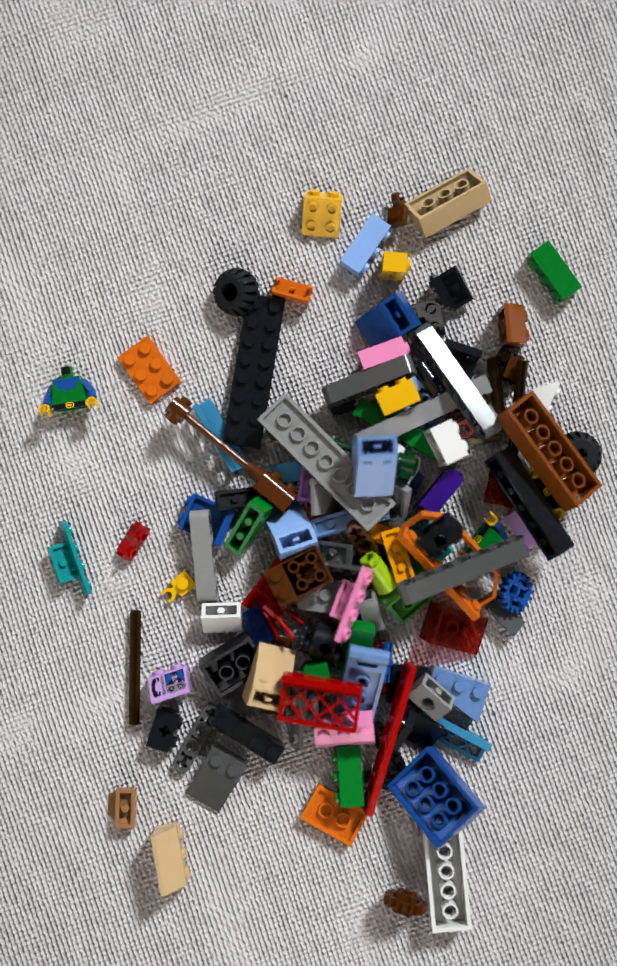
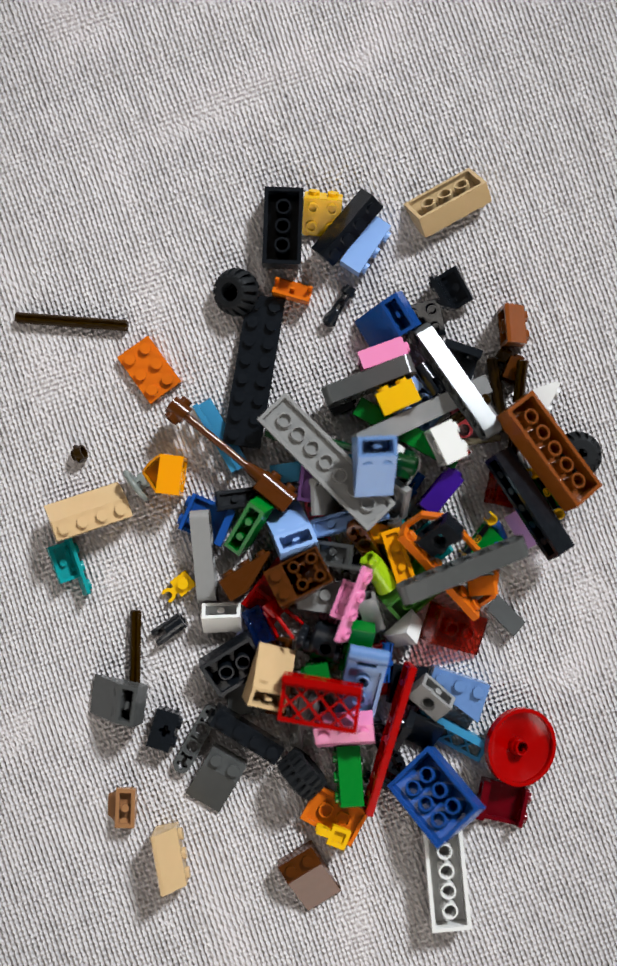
torso [38,366,100,417] -> none
red hinge [116,521,151,562] -> none
lavender slope [148,663,194,704] -> none
yellow brick [380,251,410,281] -> none
reddish brown gear [383,888,427,917] -> none
reddish brown plate [387,192,408,229] -> none
blue gear [497,571,534,614] -> none
green brick [526,240,582,304] -> none
none -> dark brown axle [15,312,129,331]
none -> tan slope [43,482,133,543]
none -> dark brown plate [71,445,88,463]
none -> dark grey slope [90,674,148,727]
none -> light orange piece [123,454,188,501]
none -> black hinge [150,612,188,646]
none -> reddish brown slope [218,549,272,602]
none -> black brick [262,186,303,270]
none -> black tyre [277,747,327,801]
none -> slope [278,840,341,911]
none -> black brick [312,188,383,266]
none -> yellow plate [315,823,351,851]
none -> black piece [322,284,356,327]
none -> white slope [383,609,423,647]
none -> orange slope [467,574,498,596]
none -> dark red panel [476,776,532,829]
none -> red dish [484,707,556,787]

